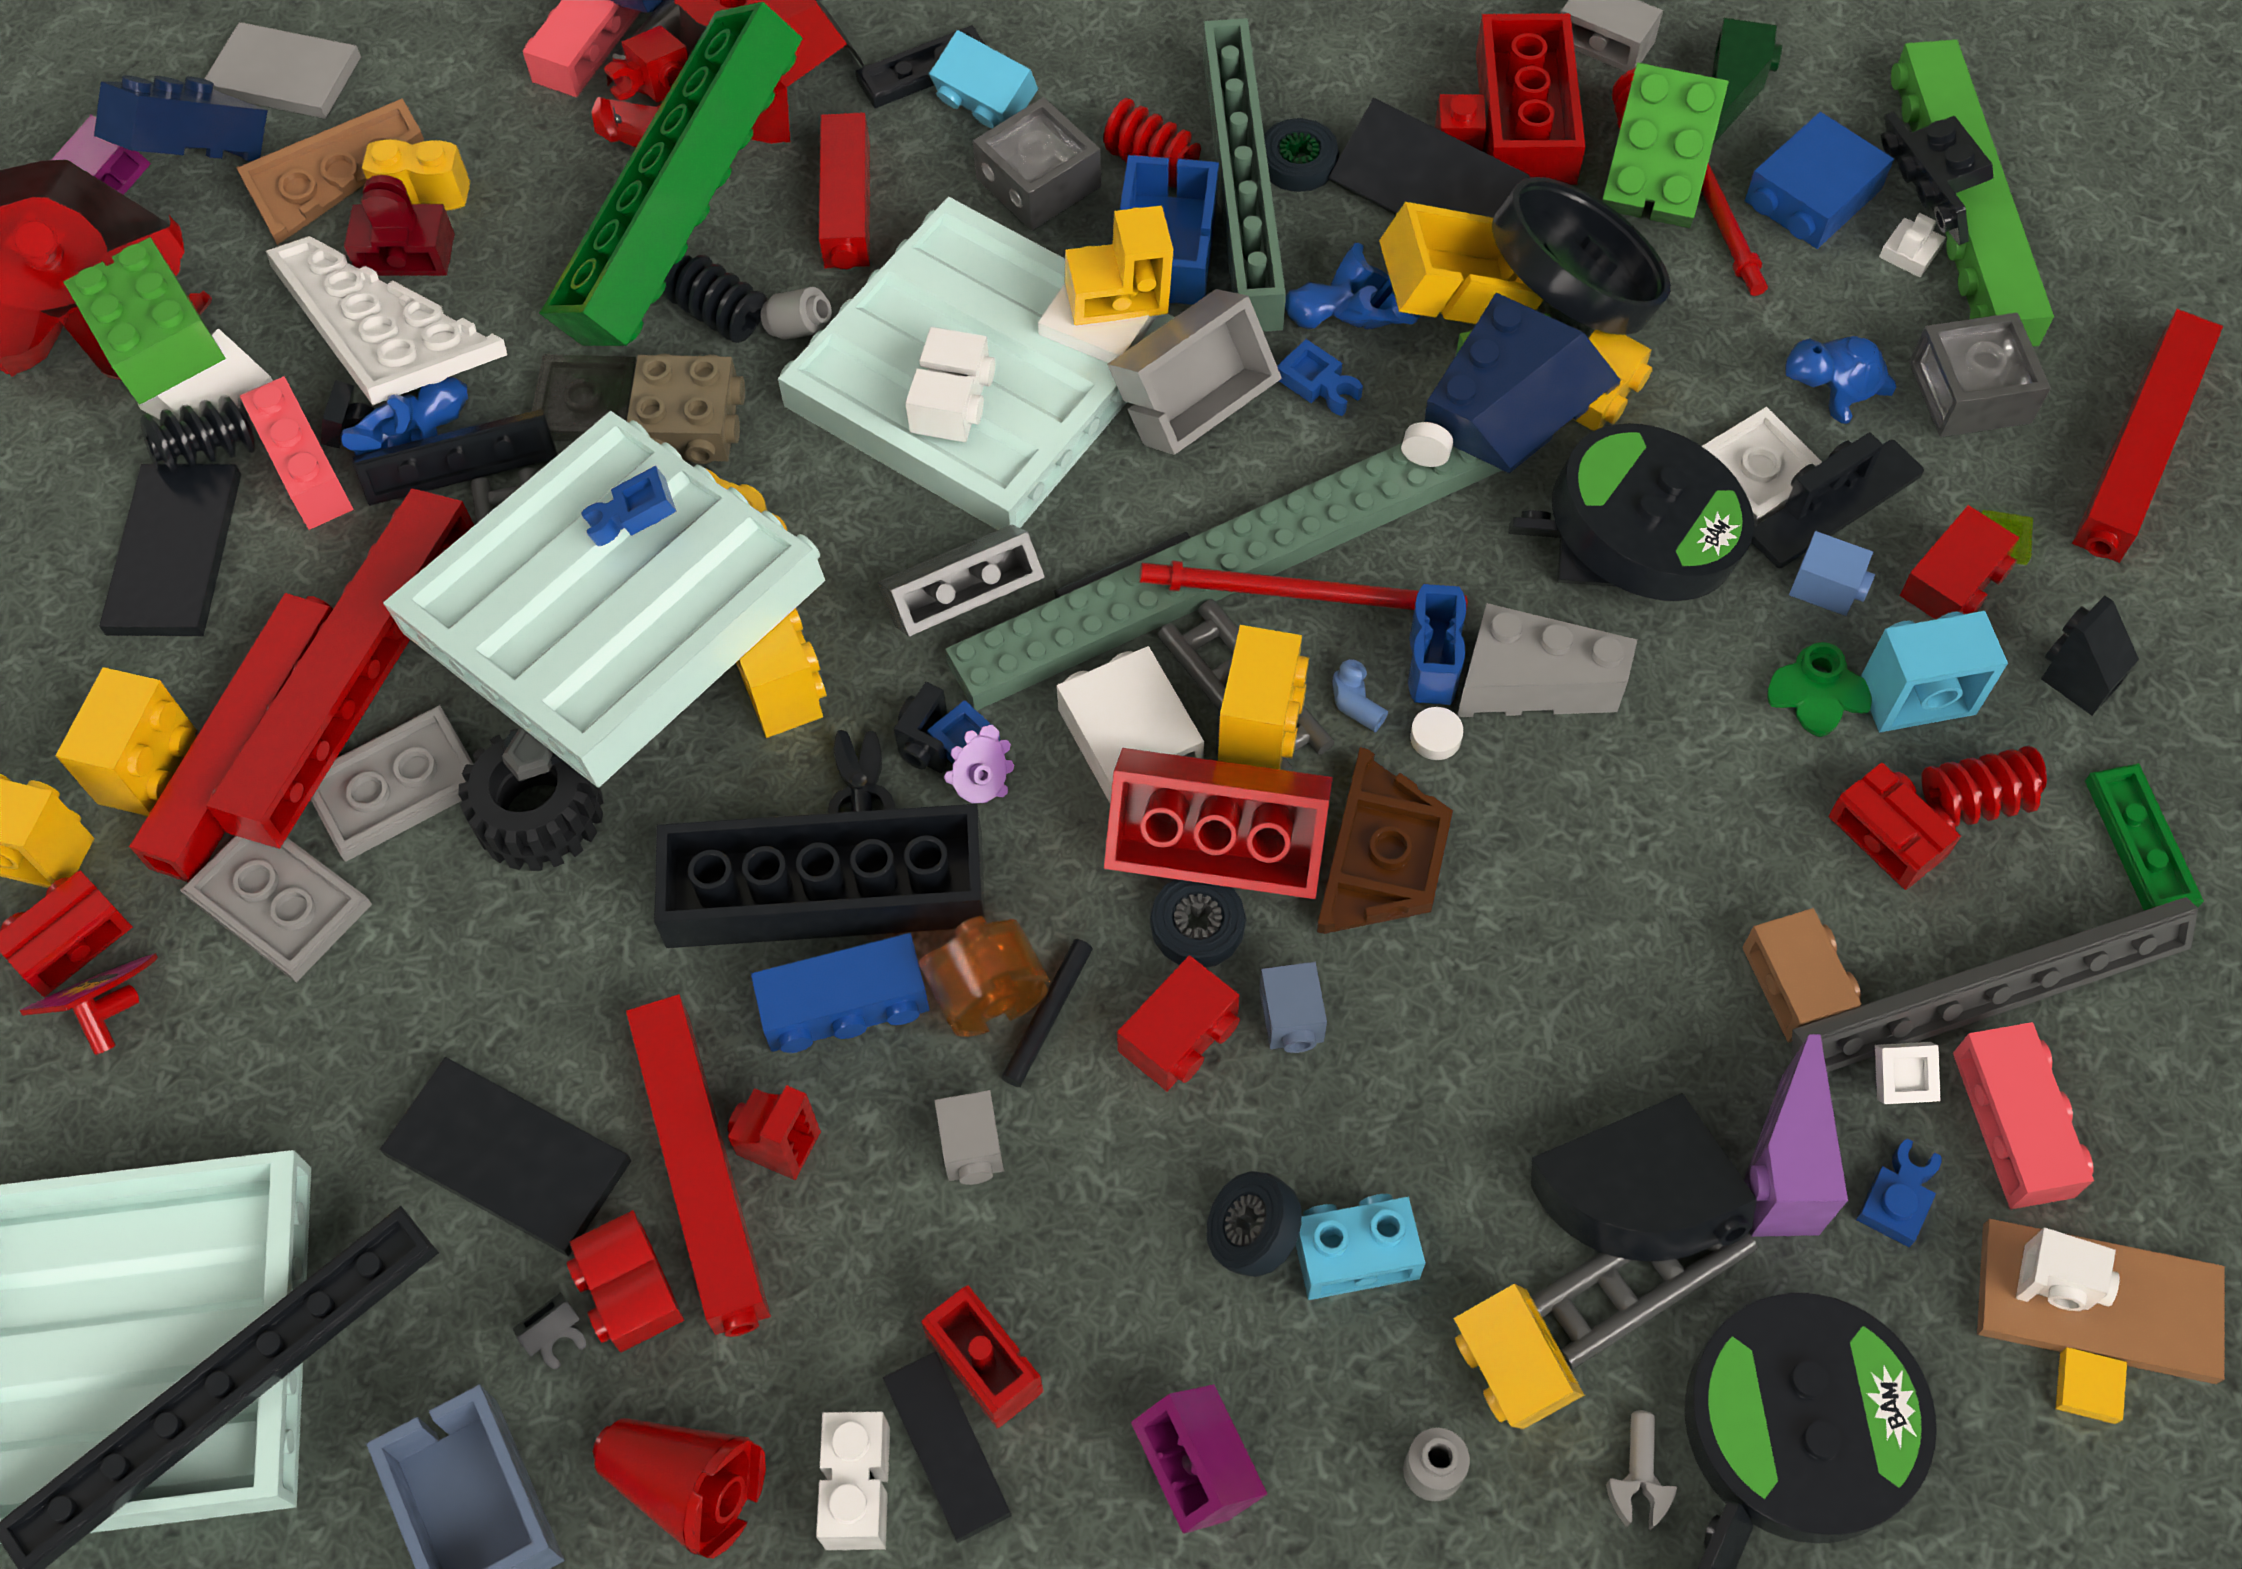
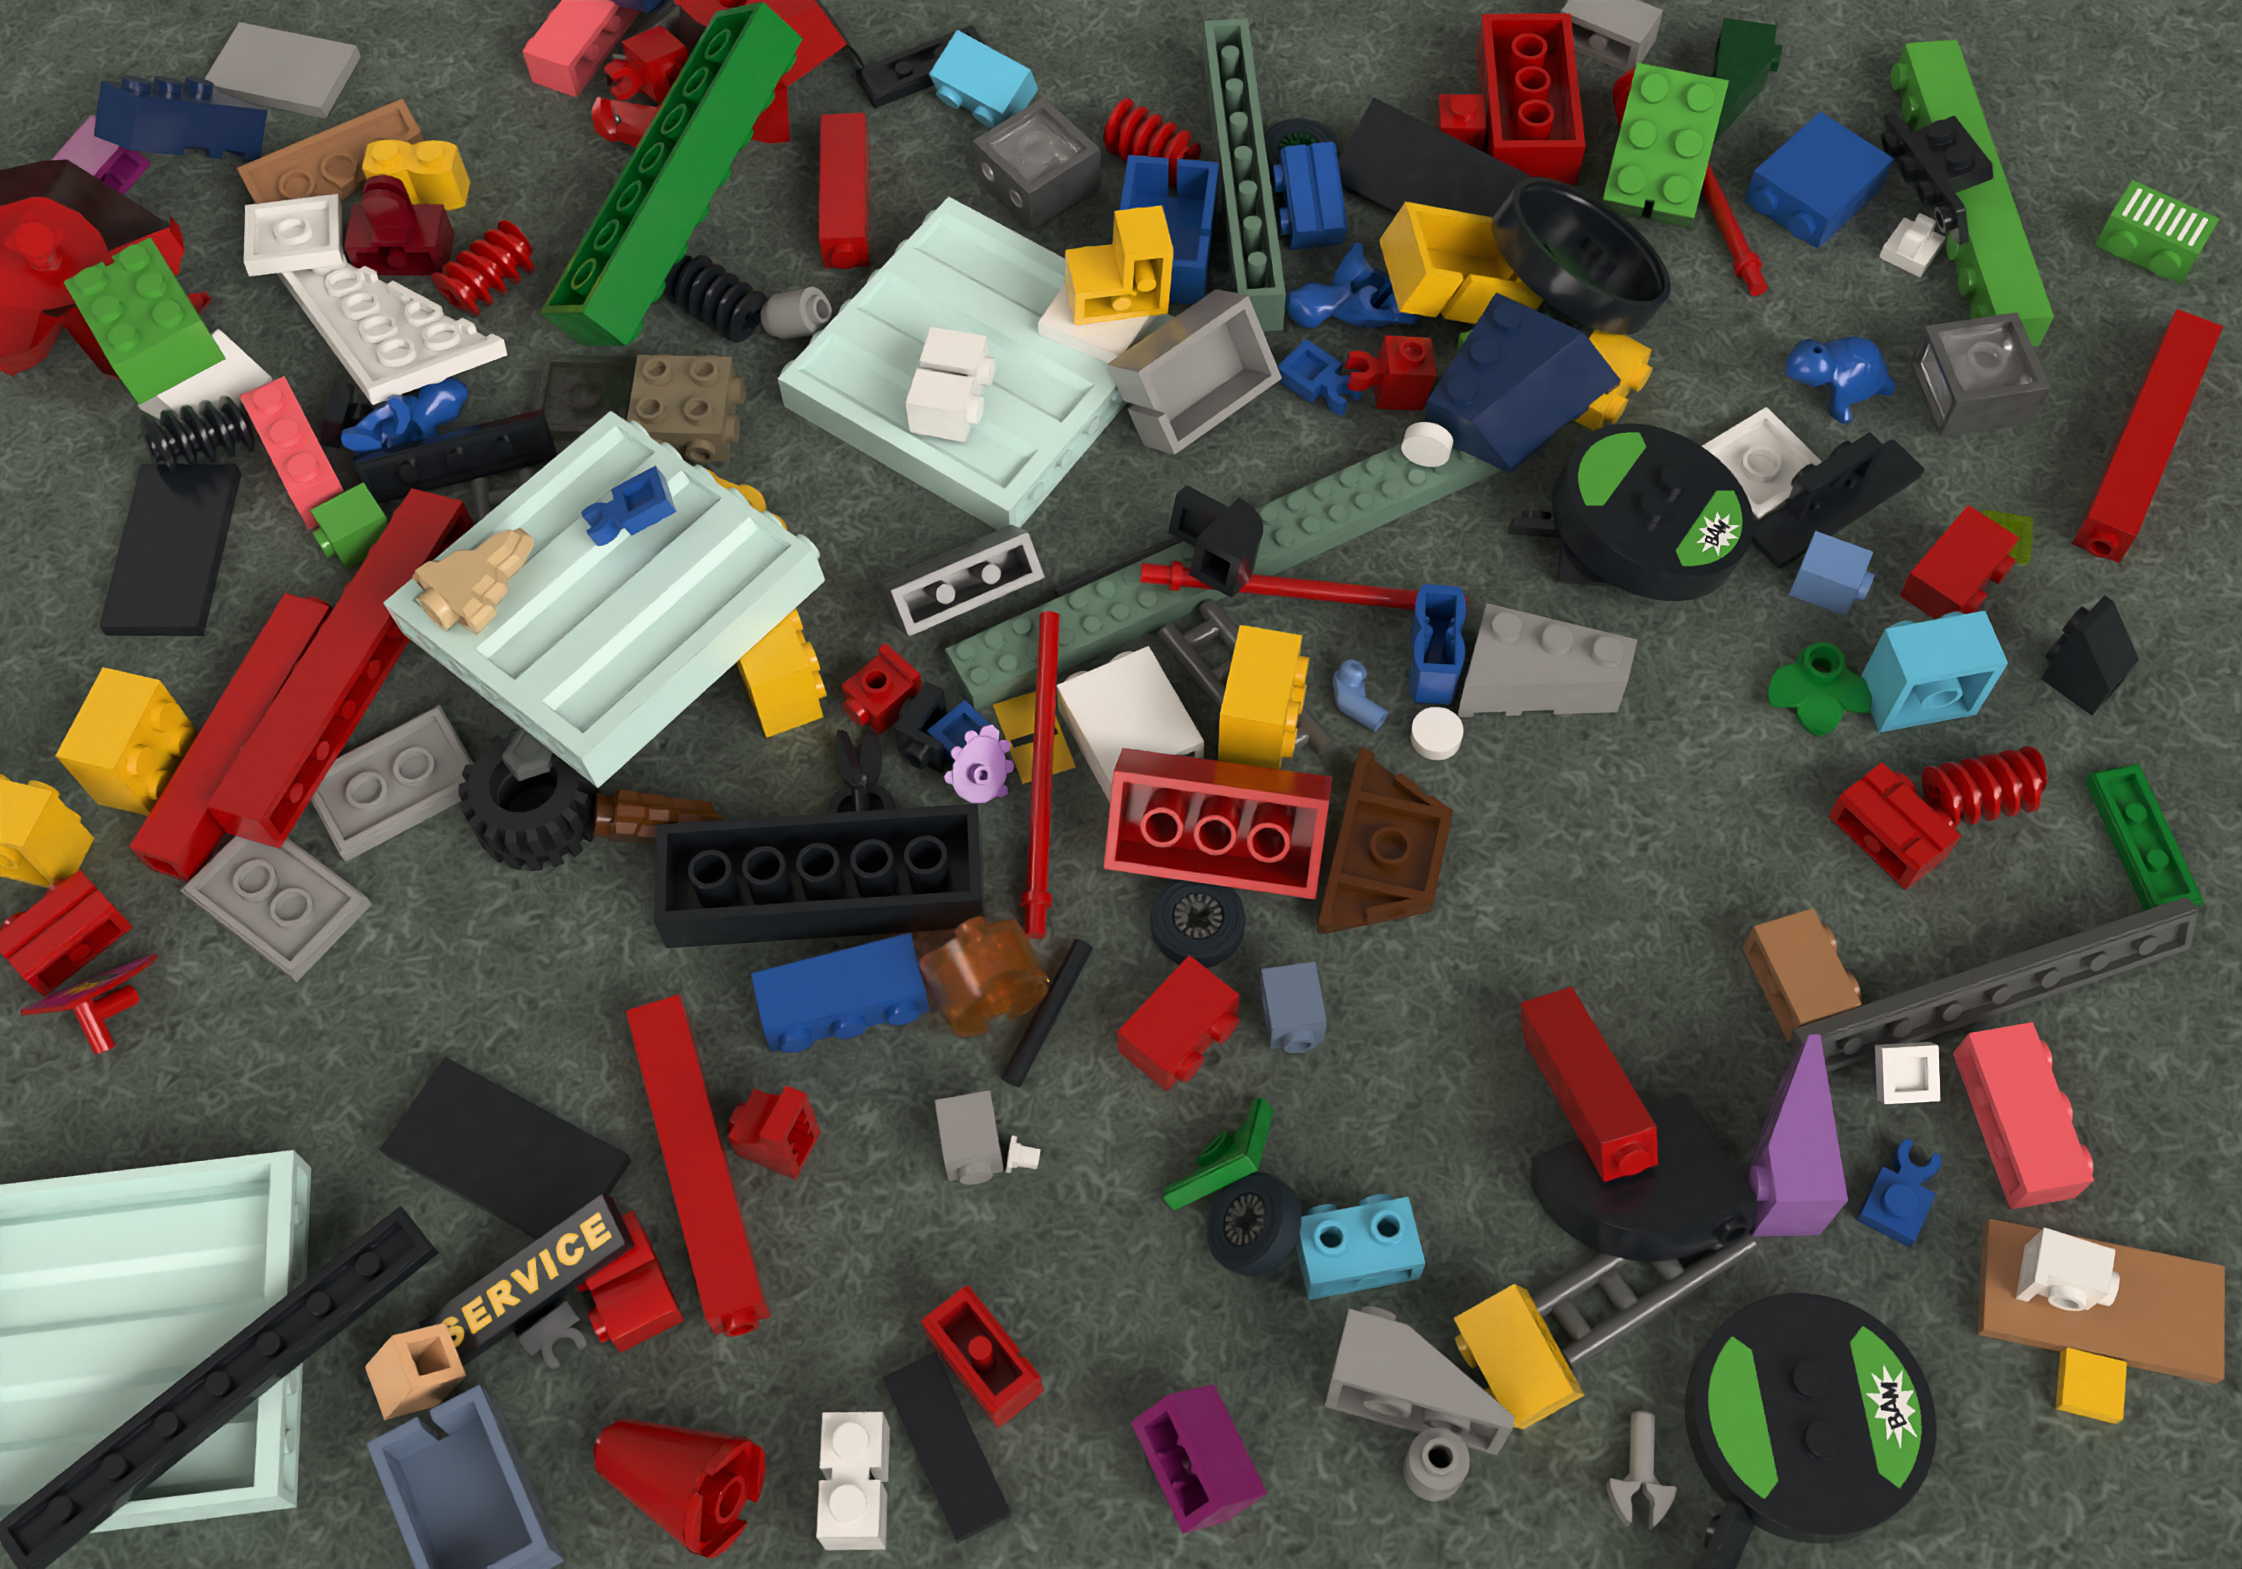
none -> white tile [244,194,343,276]
none -> bright green brick [310,482,389,570]
none -> light nougat brick [365,1322,466,1420]
none -> tan rock [412,528,535,635]
none -> black tile [419,1194,635,1366]
none -> red piece [431,219,535,318]
none -> reddish brown rock [593,790,724,843]
none -> red brick [841,643,922,736]
none -> yellow sticker [993,691,1076,784]
none -> white piece [1004,1136,1040,1173]
none -> red bar [1020,611,1060,939]
none -> green tile [1162,1097,1274,1211]
none -> black brick [1168,485,1263,598]
none -> blue brick [1271,142,1348,250]
none -> light grey slope [1324,1306,1515,1455]
none -> red brick [1345,335,1437,411]
none -> red brick [1520,986,1658,1182]
none -> bright green brick [2095,180,2220,284]

